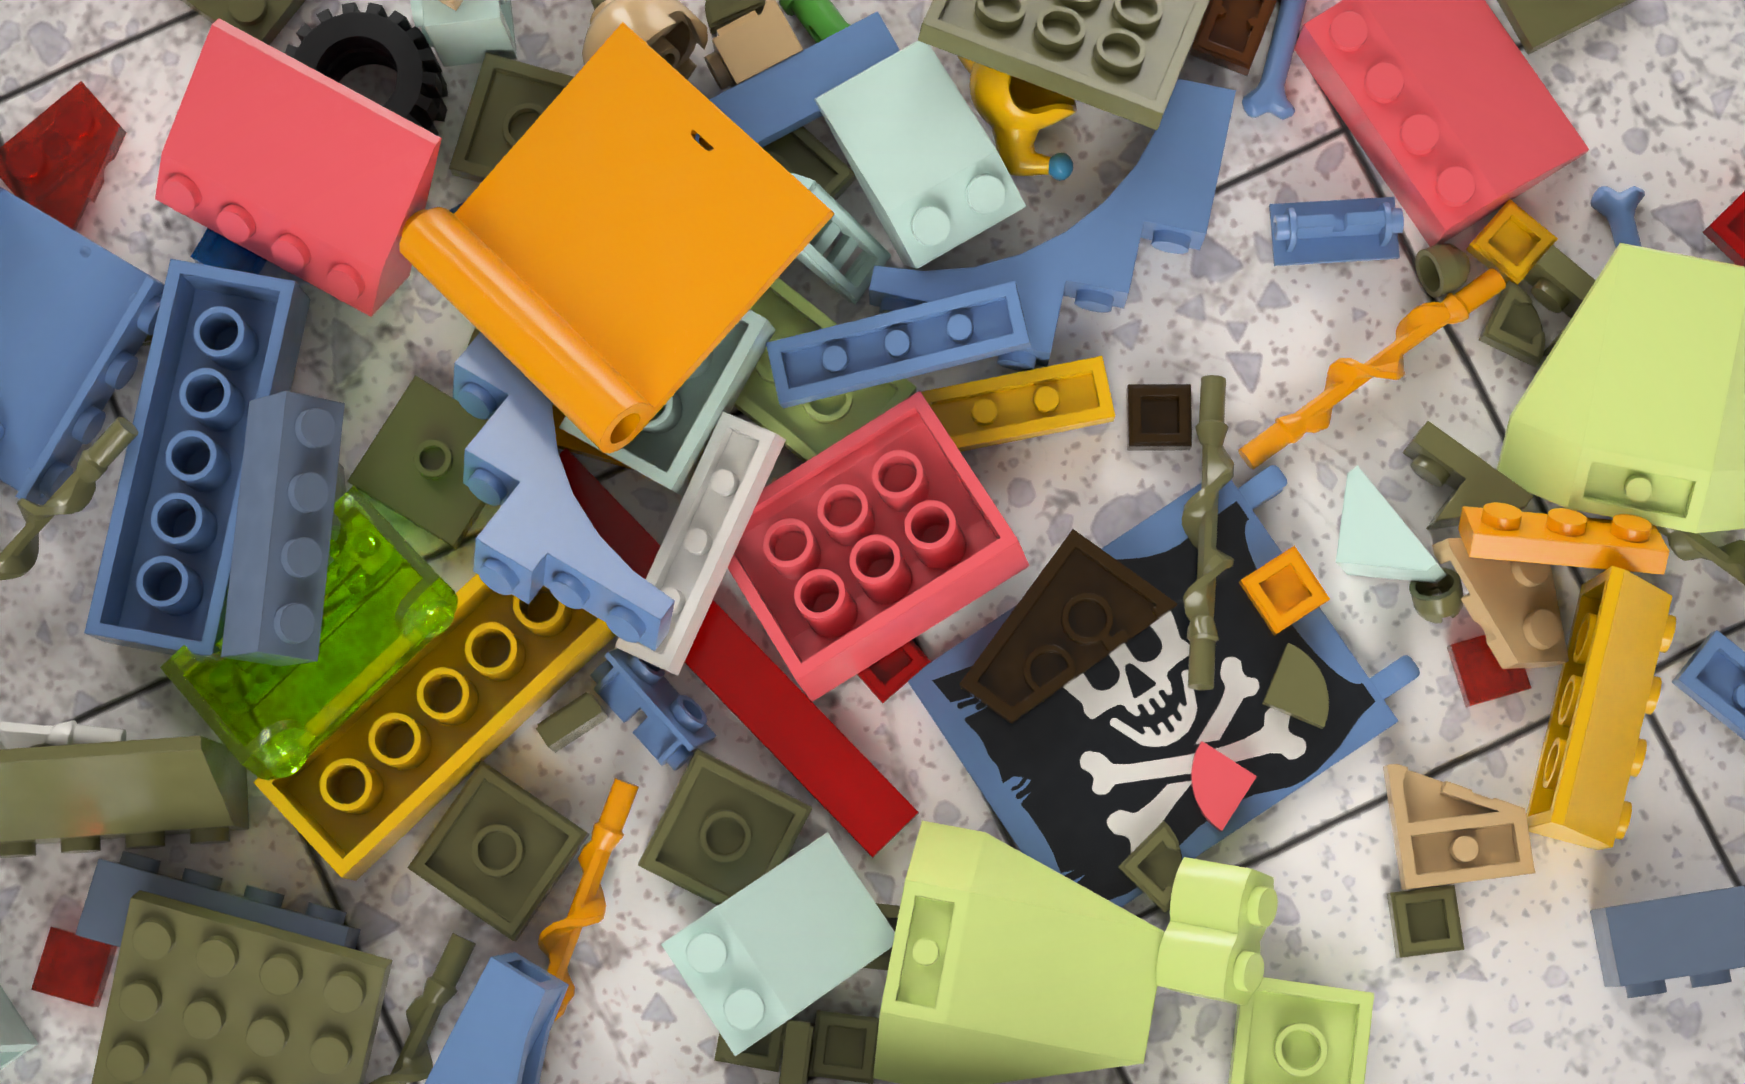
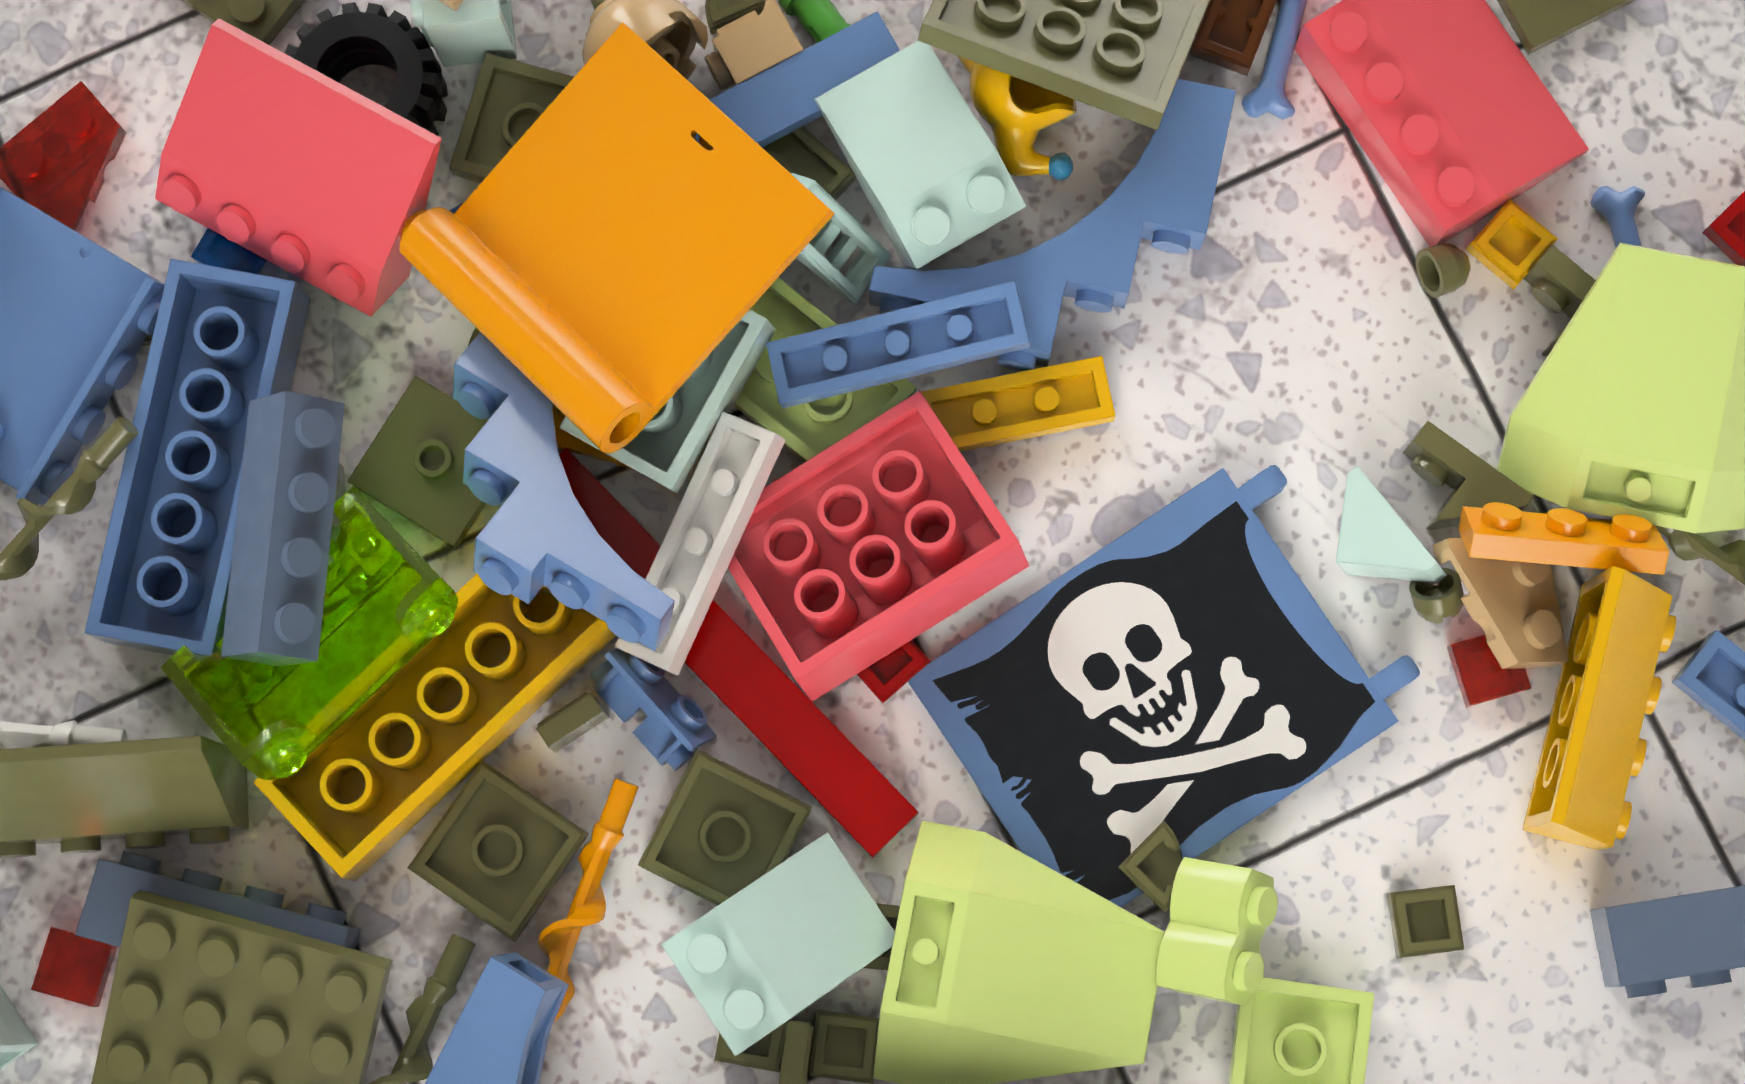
dark brown wing [959,529,1178,724] -> none
dark brown tile [1126,384,1192,451] -> none
olive piece [1182,375,1234,690] -> none
coral tile [1191,741,1257,832] -> none
light orange piece [1238,267,1506,470] -> none
light orange tile [1239,545,1330,636] -> none
olive tile [1262,643,1329,729] -> none
medium blue hinge [1269,197,1404,266] -> none
tan wing [1383,764,1535,890] -> none
olive tile [1479,281,1546,367] -> none

